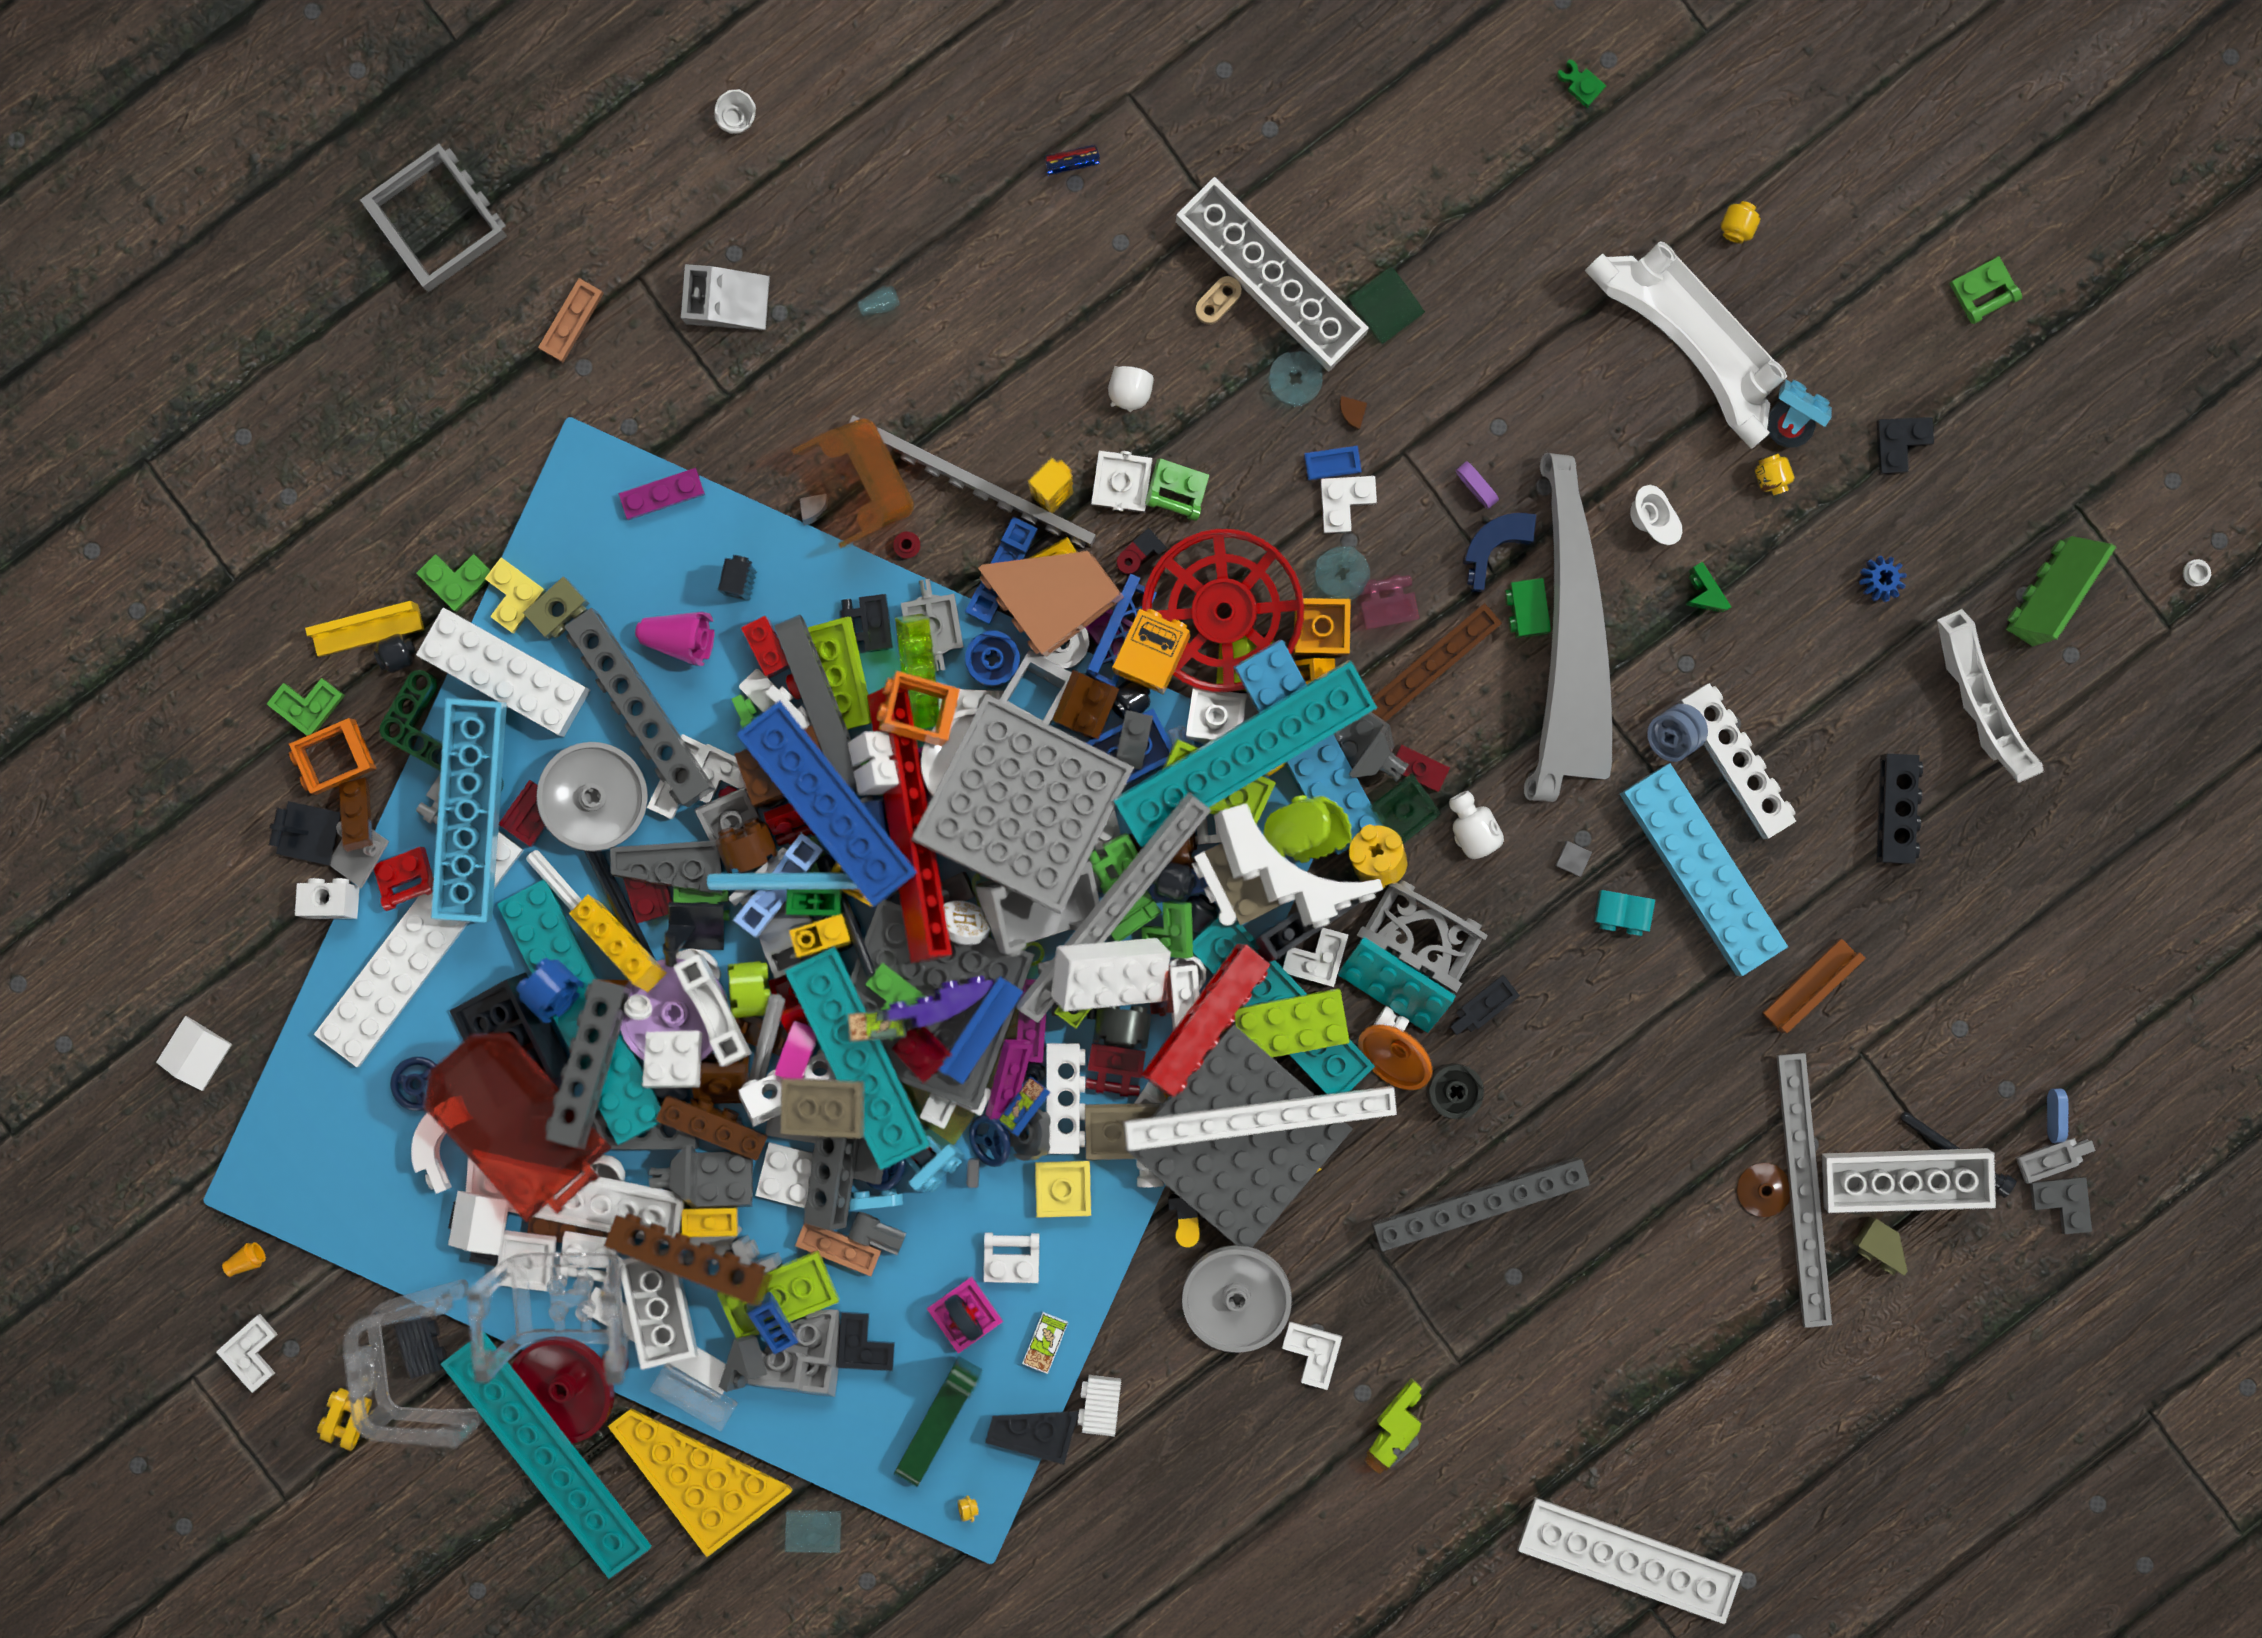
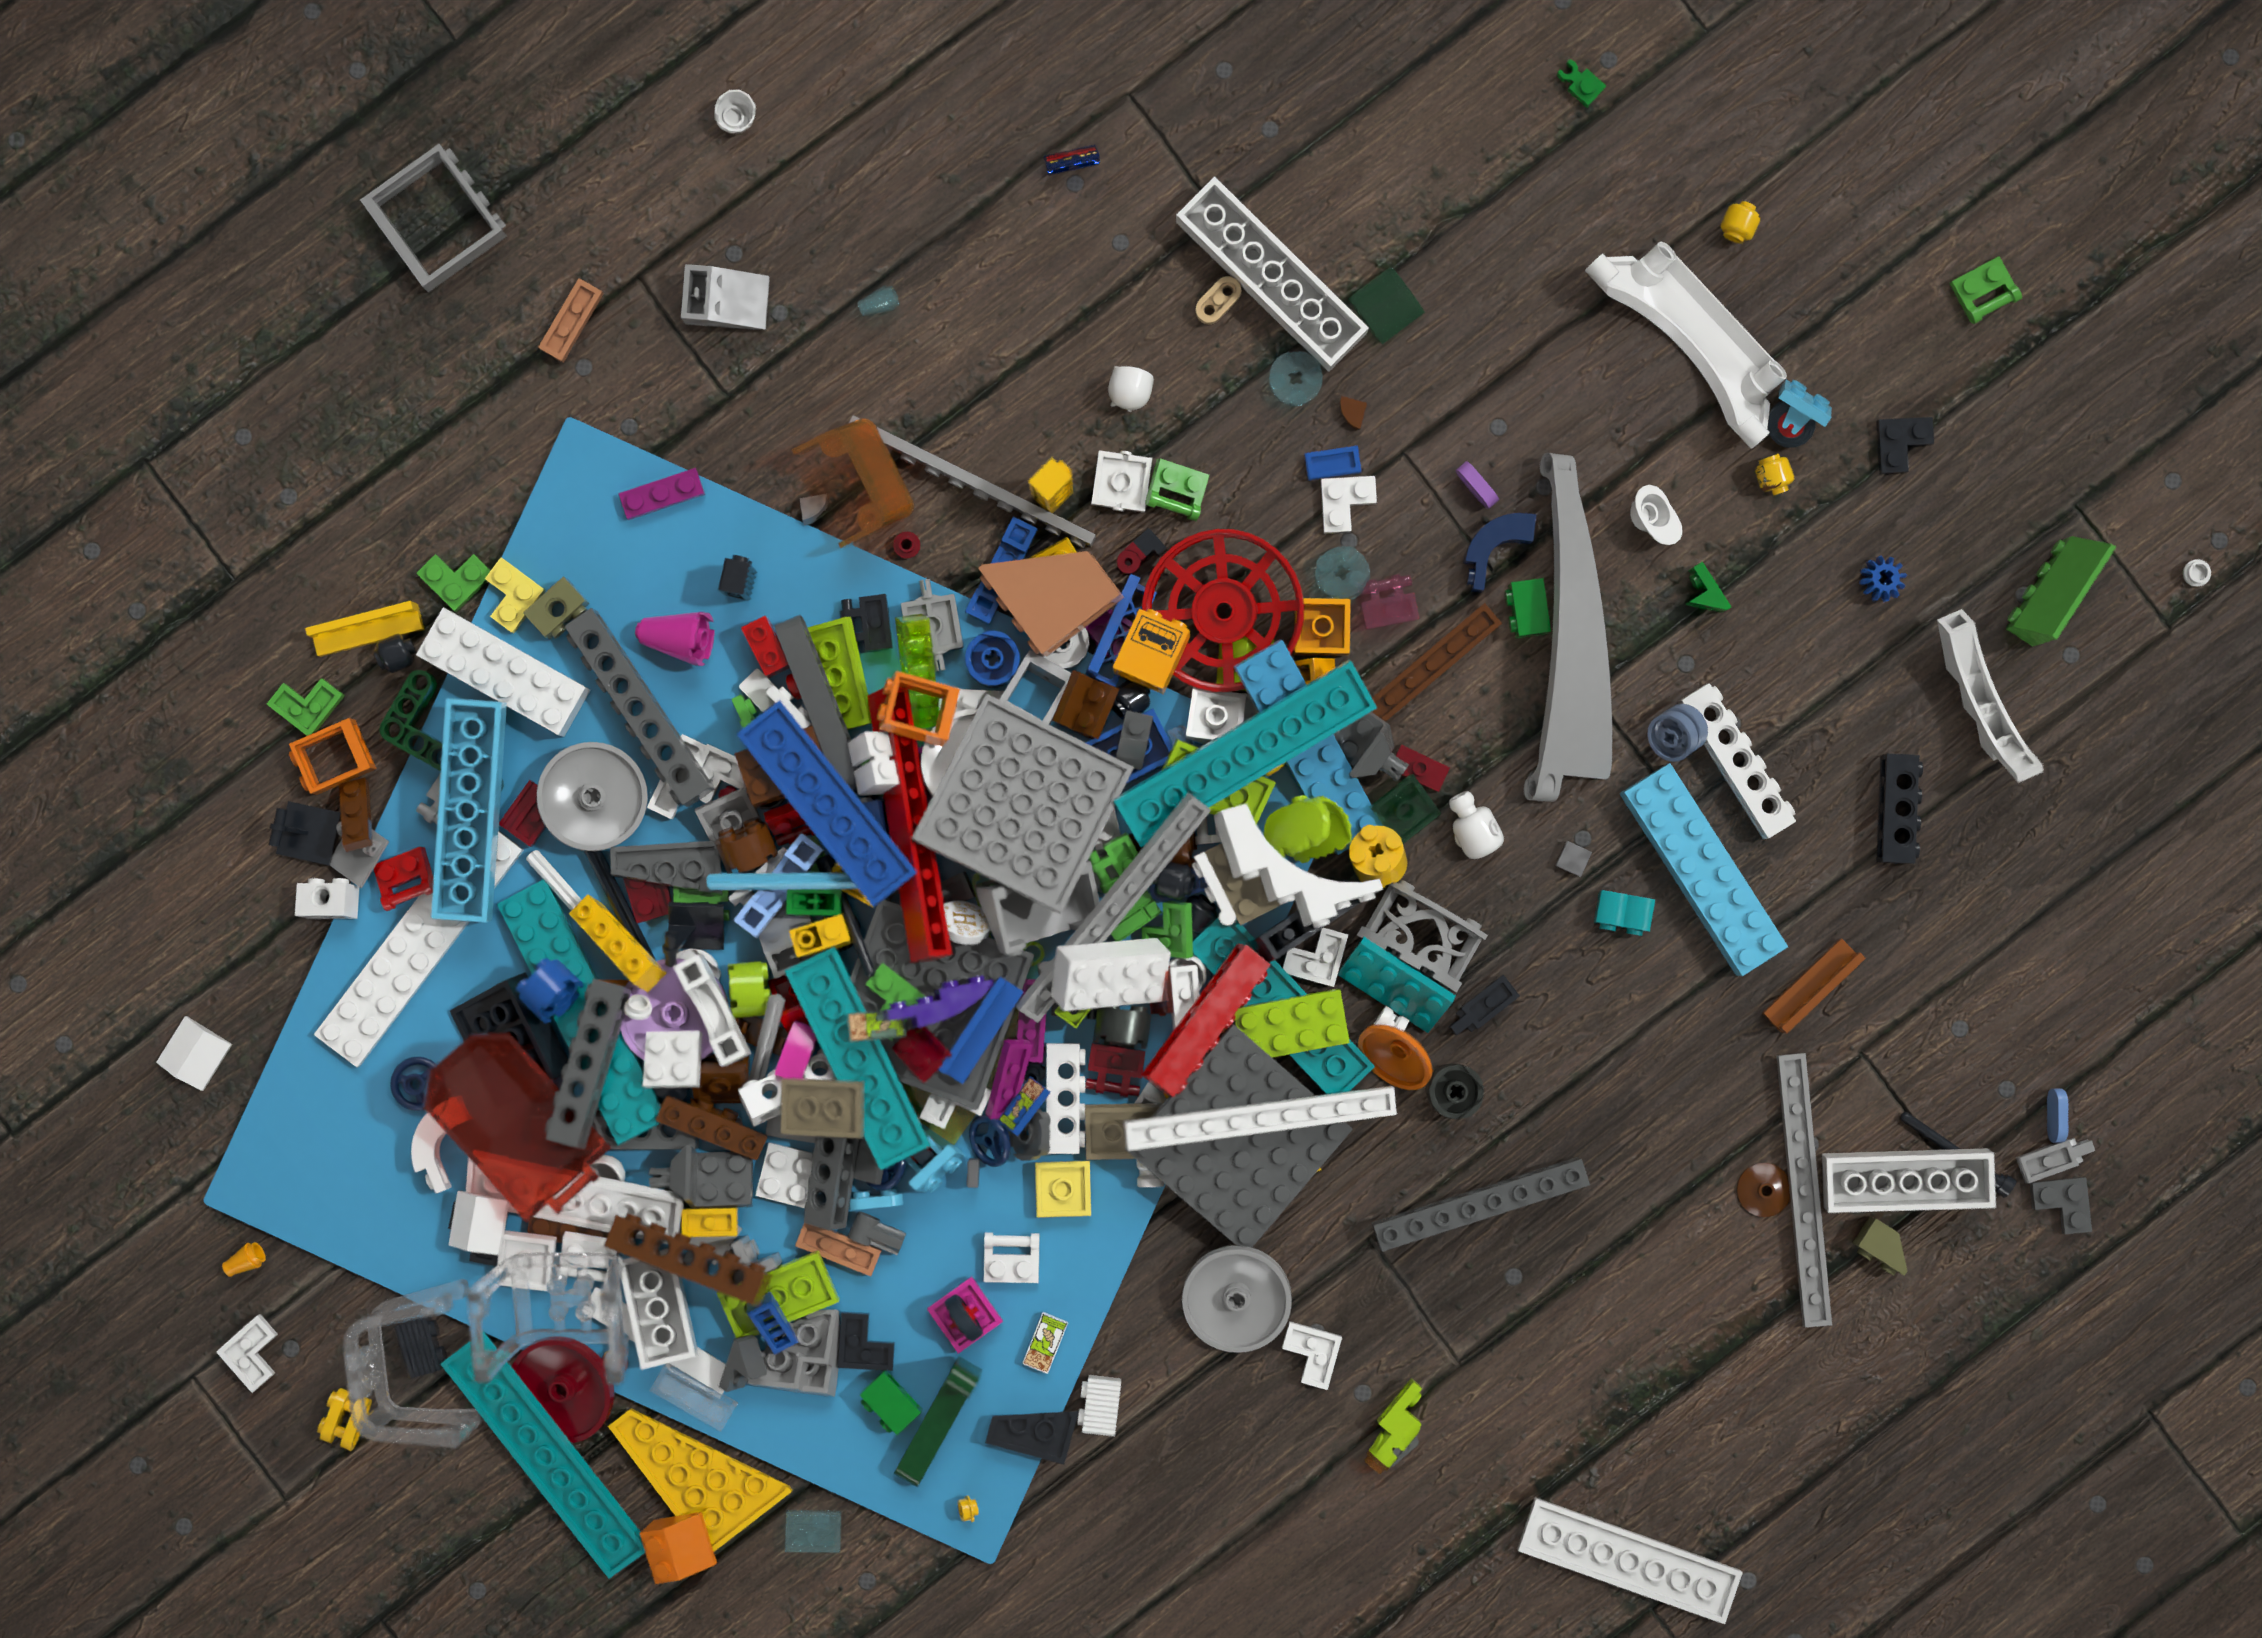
leg [1168,1196,1199,1247] -> none
none -> orange slope [640,1512,717,1584]
none -> green brick [860,1370,923,1435]

